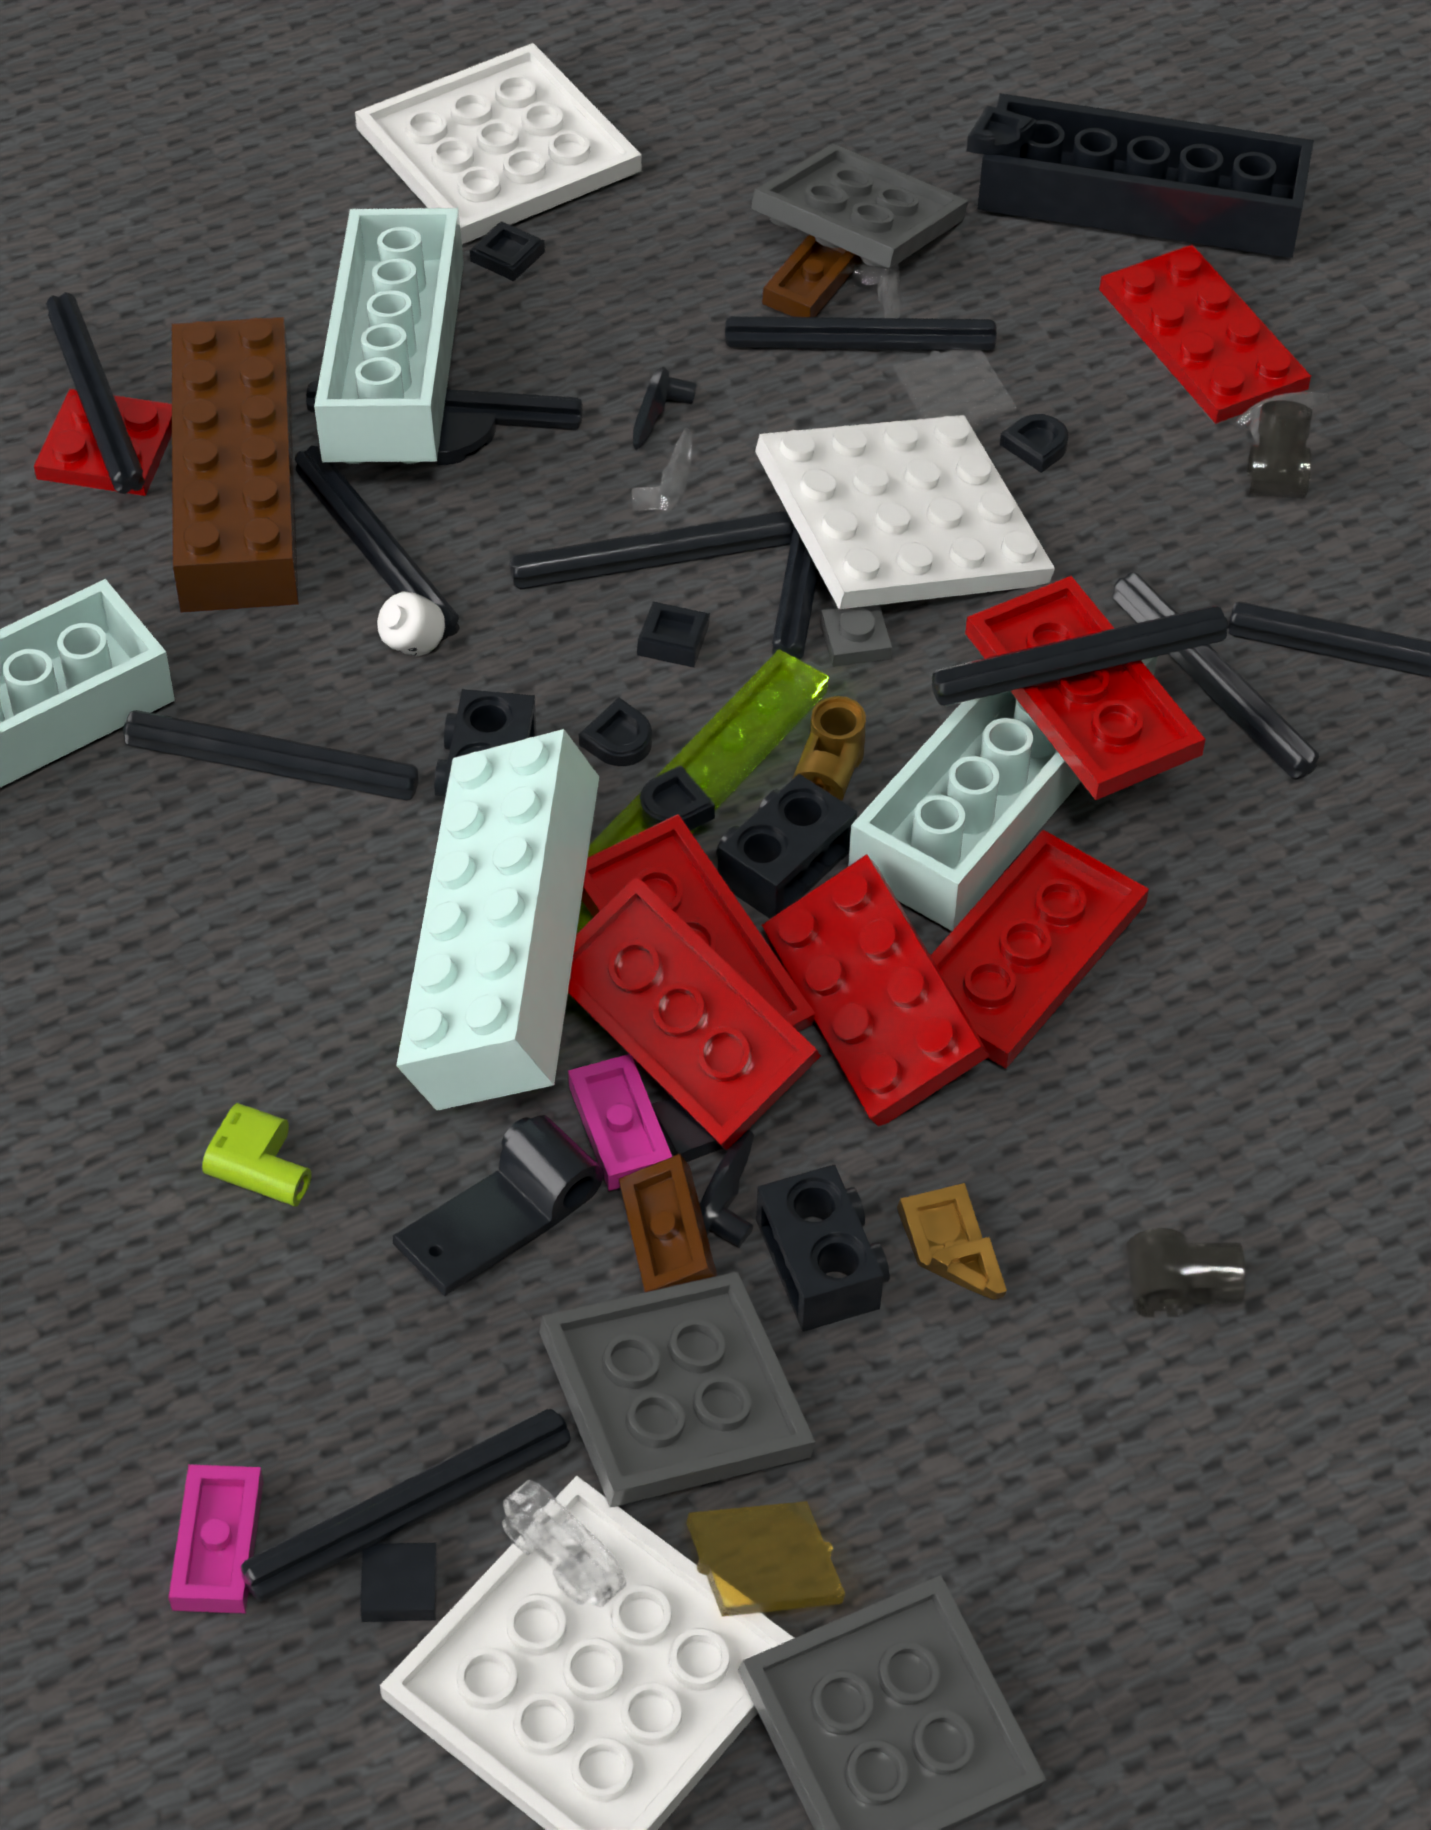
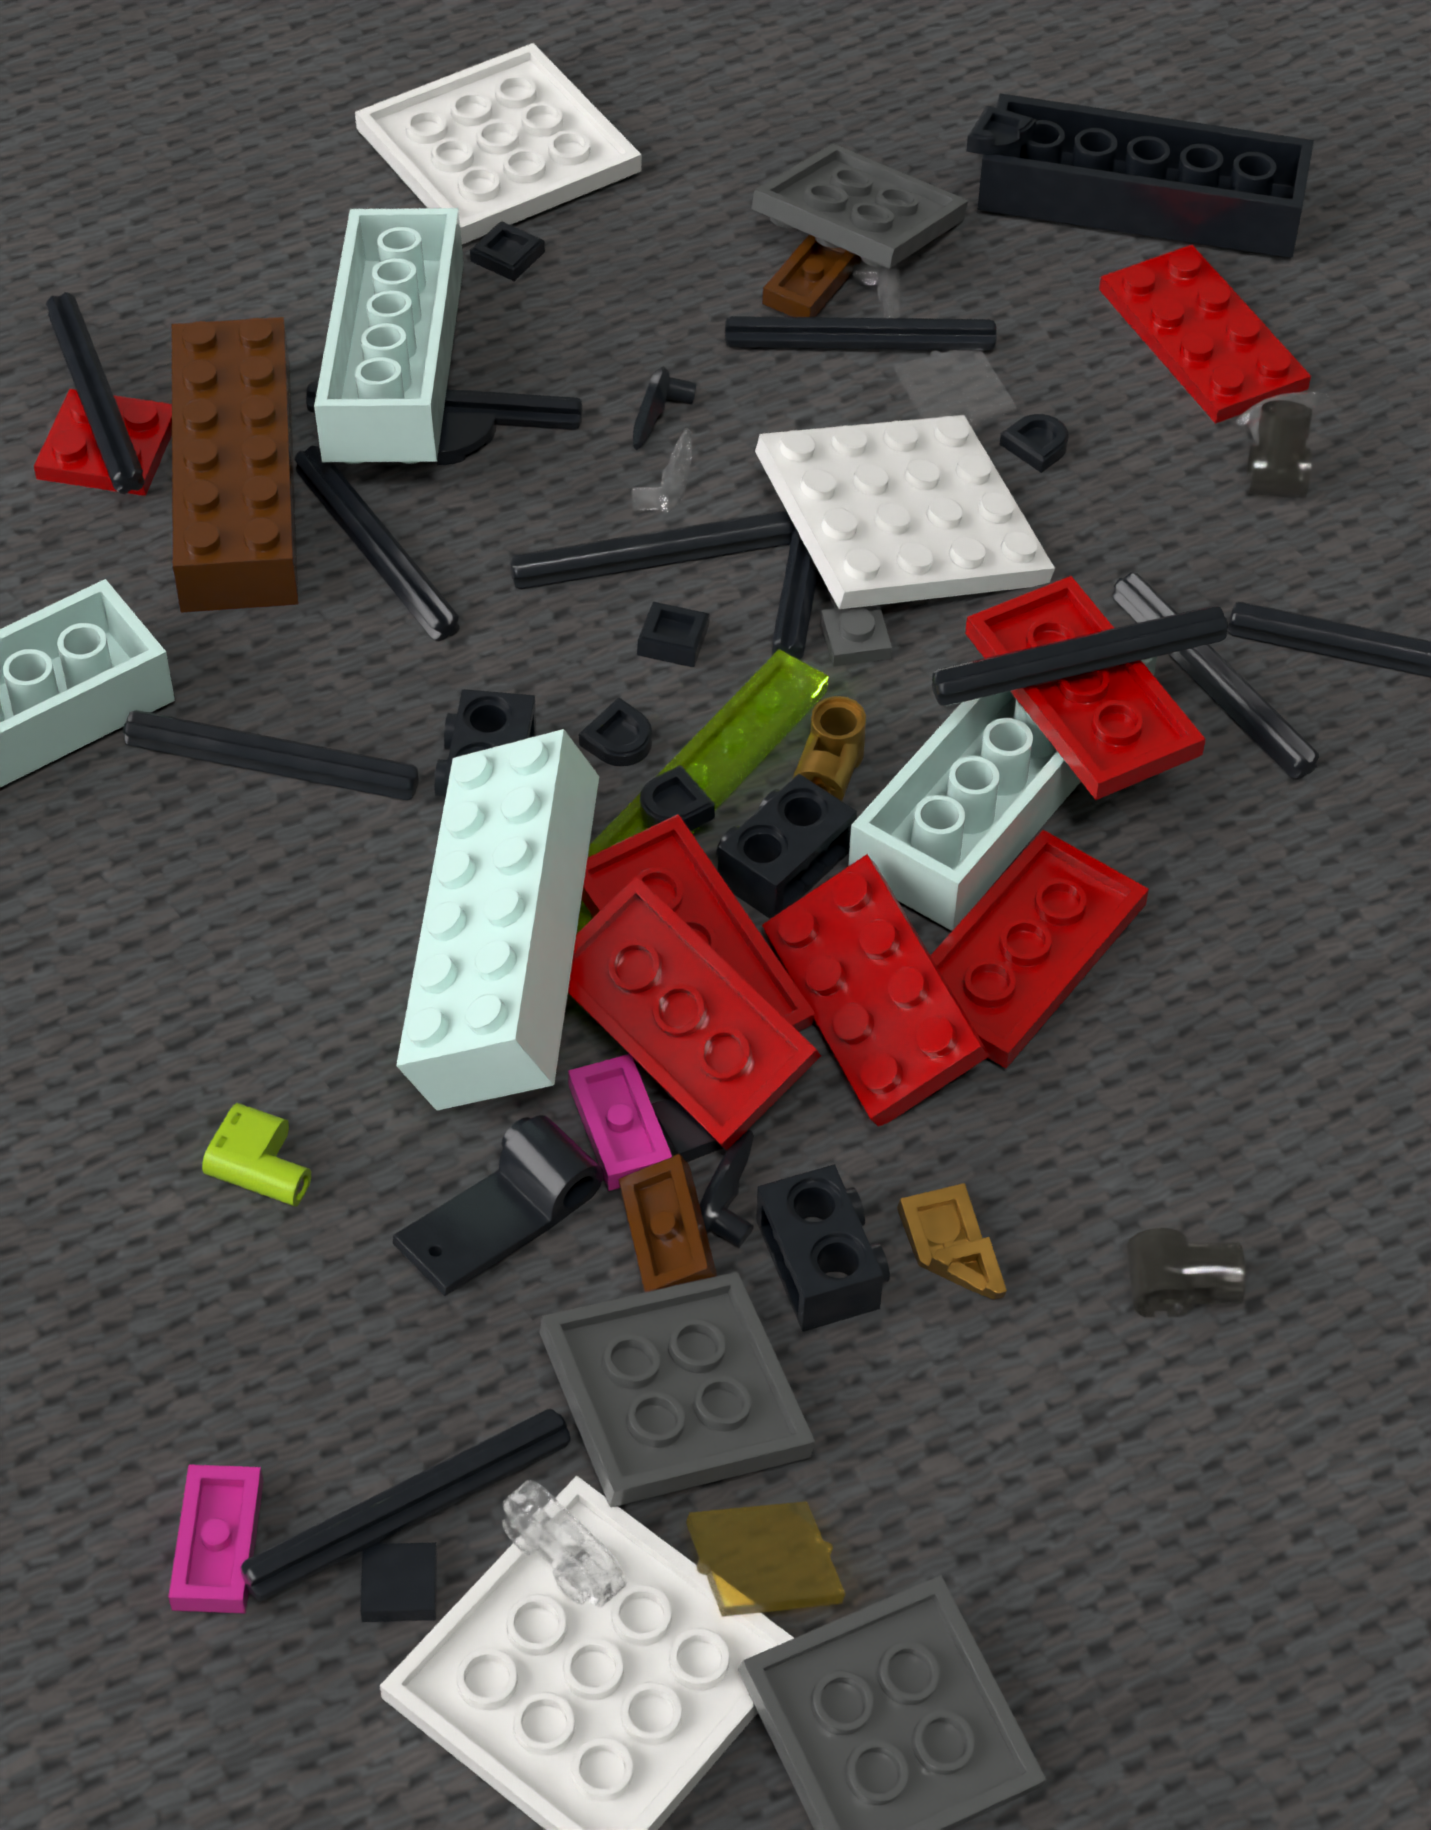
white piece [377,592,445,657] -> none

